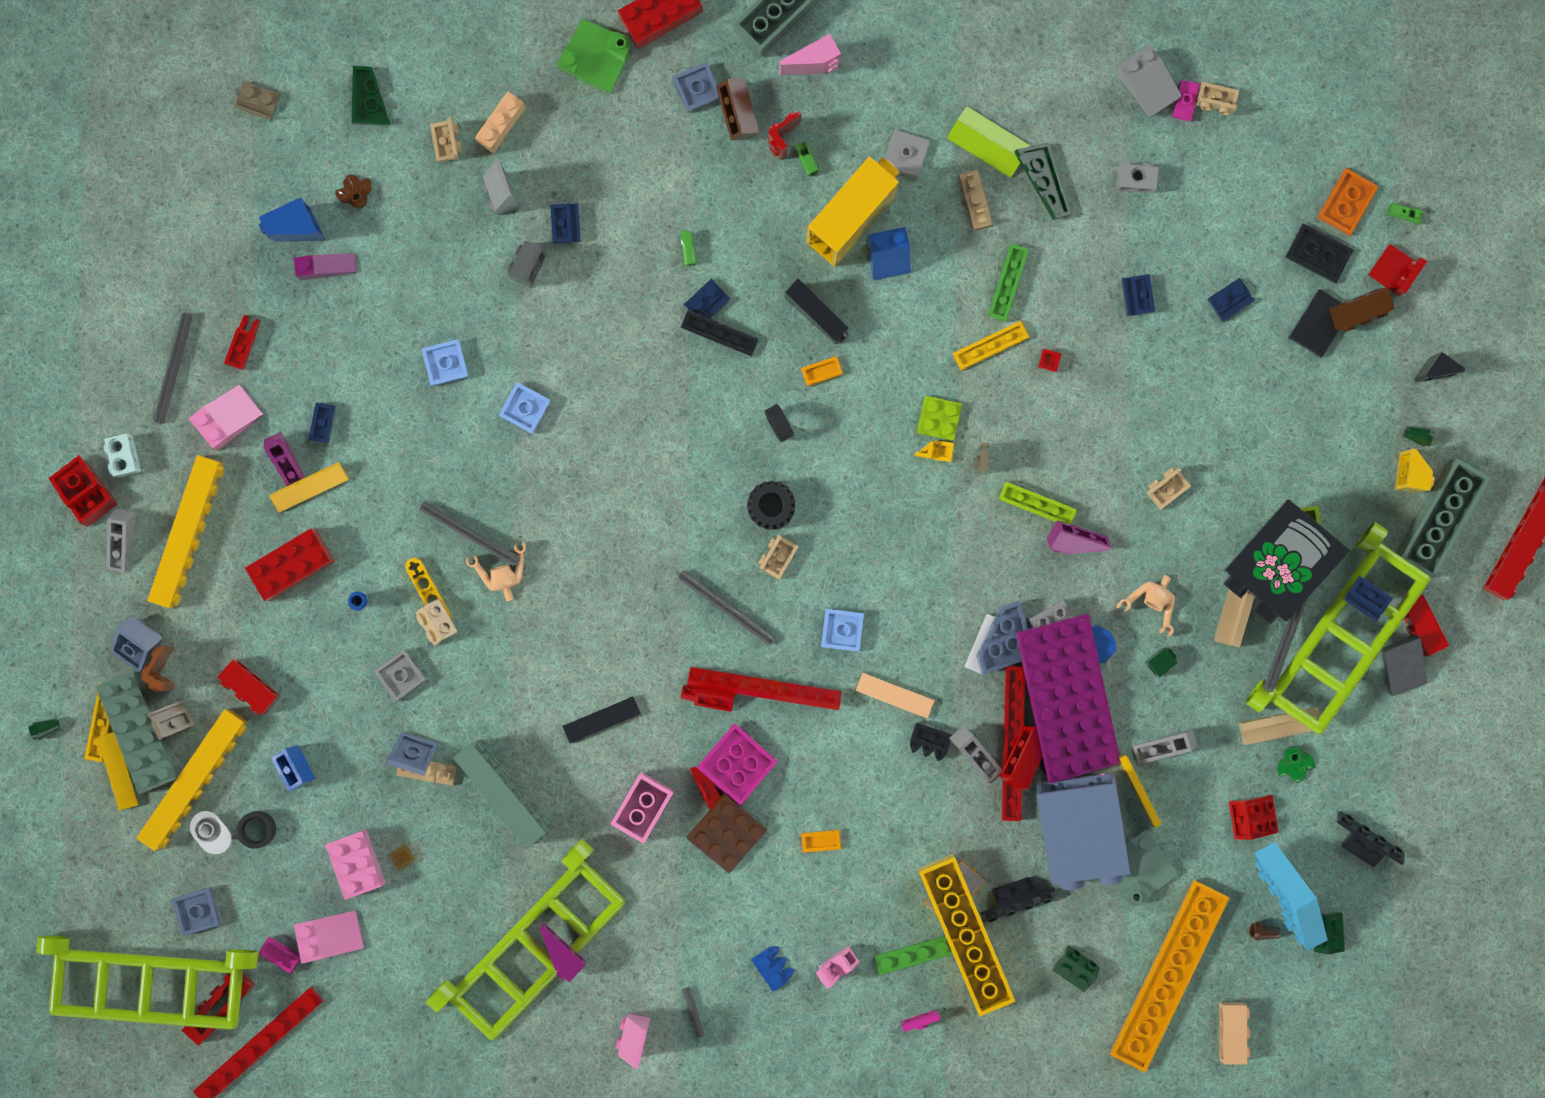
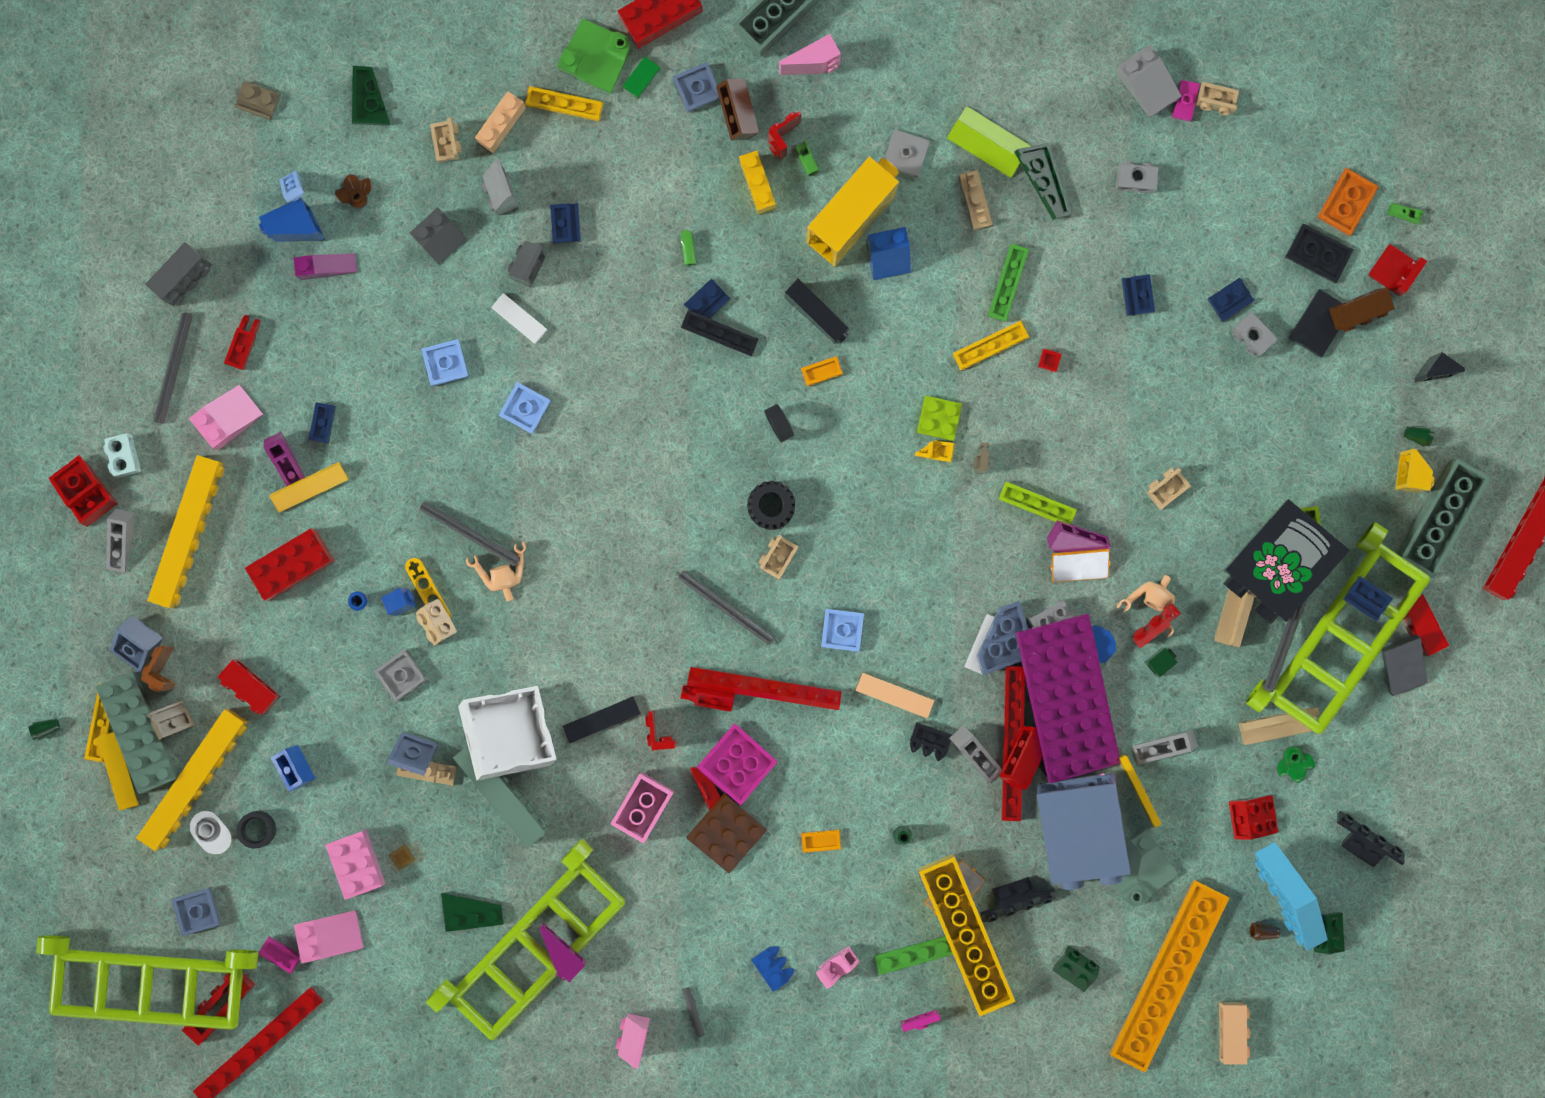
none -> dark grey brick [145,242,212,306]
none -> light blue plate [279,170,304,202]
none -> blue brick [381,587,416,616]
none -> dark grey slope [410,207,467,265]
none -> dark green wing [441,893,504,932]
none -> white tile [458,686,557,781]
none -> white tile [491,293,548,345]
none -> yellow tile [525,86,604,122]
none -> green tile [622,56,660,99]
none -> red bracket [645,710,677,751]
none -> yellow brick [739,150,776,215]
none -> dark green cone [893,826,912,845]
none -> flat silver piece [1050,549,1111,582]
none -> red hinge [1132,603,1181,648]
none -> light grey brick [1231,311,1278,357]

